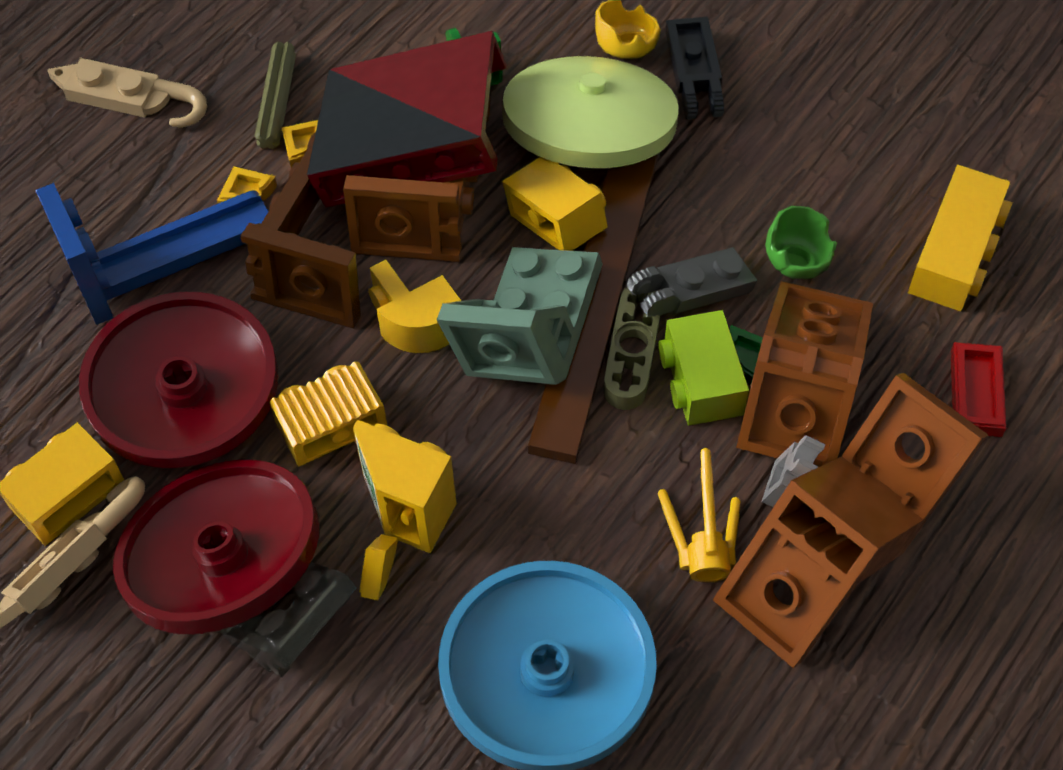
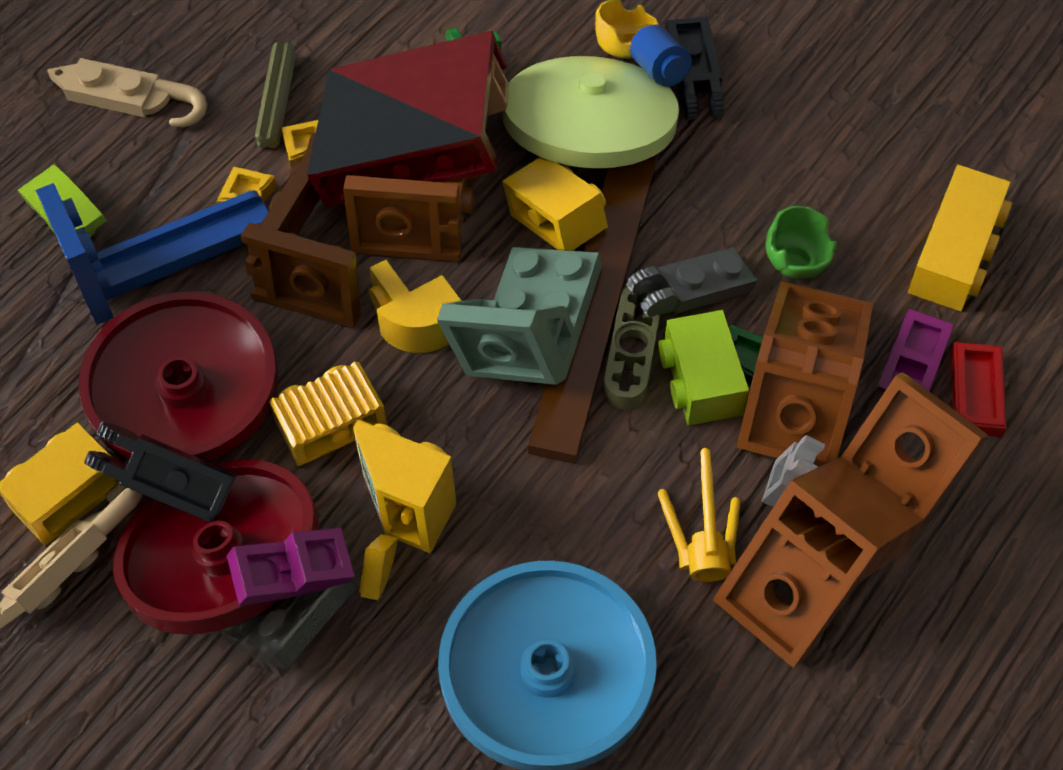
none -> lime slope [18,164,107,237]
none -> black hinge [84,422,237,523]
none -> magenta slope [227,528,355,606]
none -> nougat slope [487,54,509,116]
none -> blue brick [630,24,692,87]
none -> magenta slope [877,309,954,392]

